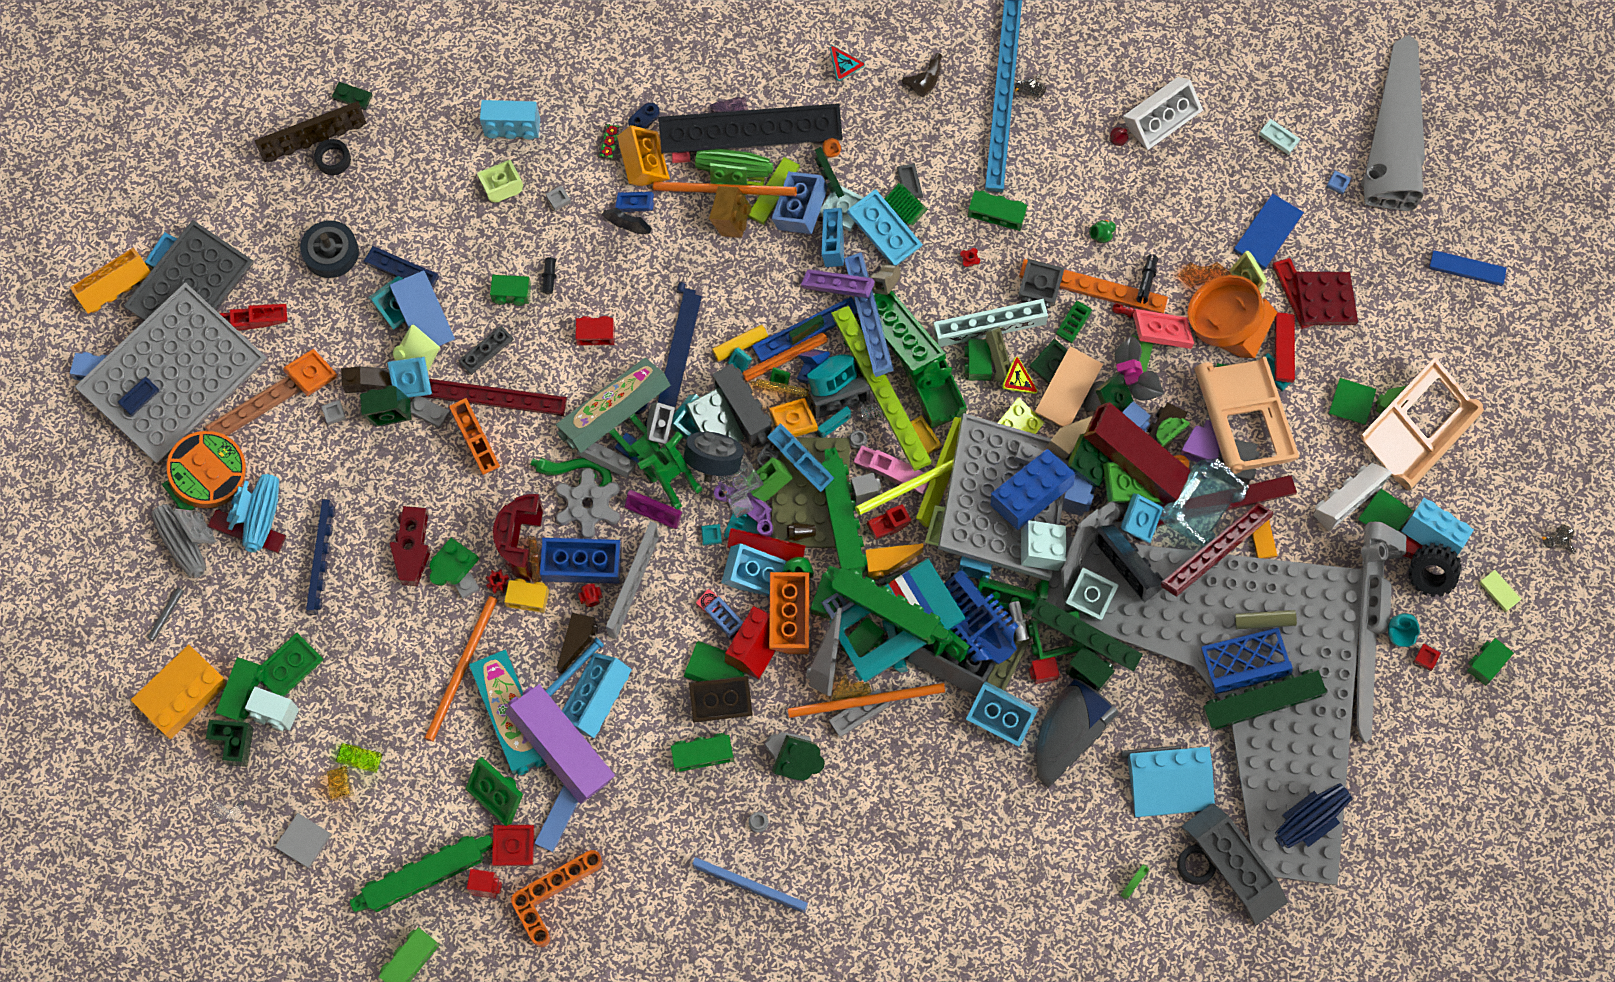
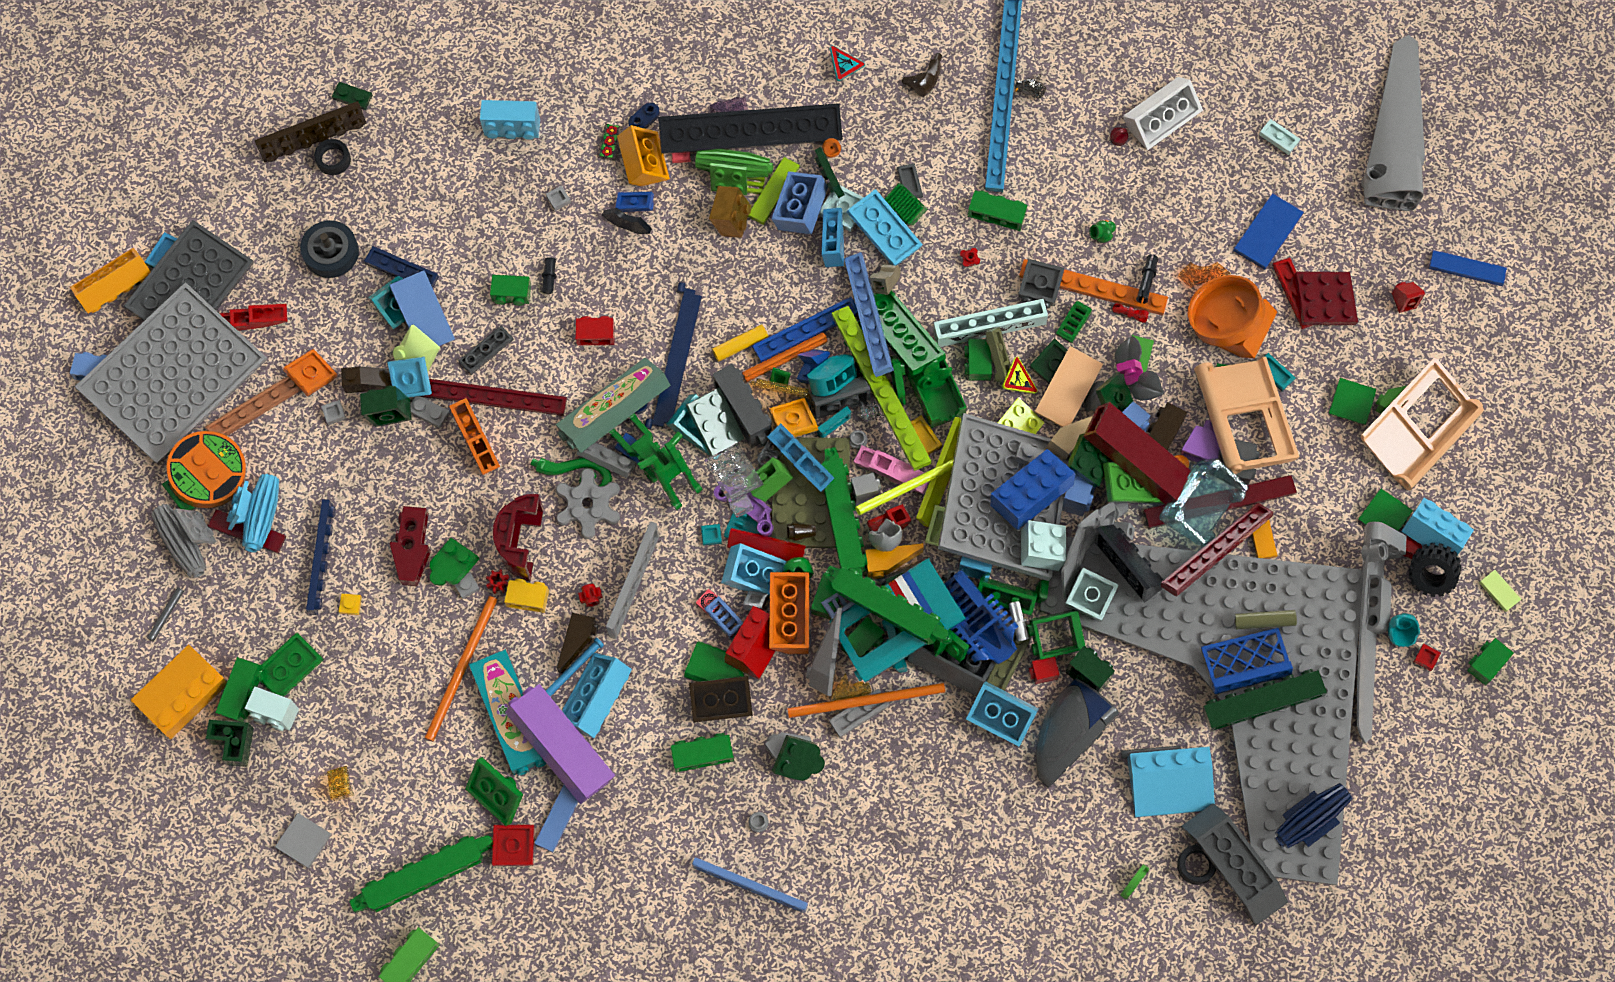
dark blue tile [118,376,160,416] -> none
clear plate [210,799,245,824] -> none
clear neon green slope [335,743,383,773] -> none
red brick [467,869,502,899] -> none
yellowish green slope [477,160,523,202] -> none
orange beam [511,850,603,947] -> none
clear orange tile [528,536,540,582] -> none
blue brick [540,538,622,584] -> none
magenta tile [624,490,682,529] -> none
light grey slope [647,403,675,444] -> none
orange piece [653,181,797,196] -> none
black wheel [683,432,744,482] -> none
teal tile [727,347,752,373] -> none
dark green tile [789,314,824,346] -> none
medium lavender plate [801,269,875,298] -> none
dark green brick [1026,596,1143,672] -> none
medium azure tile [1121,493,1163,543] -> none
coral plate [1133,309,1194,349] -> none
bright green tile [1156,417,1190,447] -> none
yellowish green slope [1229,251,1267,294] -> none
red tile [1275,312,1295,383] -> none
white slope [1313,463,1392,532] -> none
medium blue tile [1326,170,1351,195] -> none
clear smoke animal [1542,524,1576,554] -> none
none -> yellow plate [339,593,362,615]
none -> light grey plate [743,590,768,611]
none -> light grey hair [868,519,902,552]
none -> green plate [890,355,906,405]
none -> red slope [1391,282,1425,313]

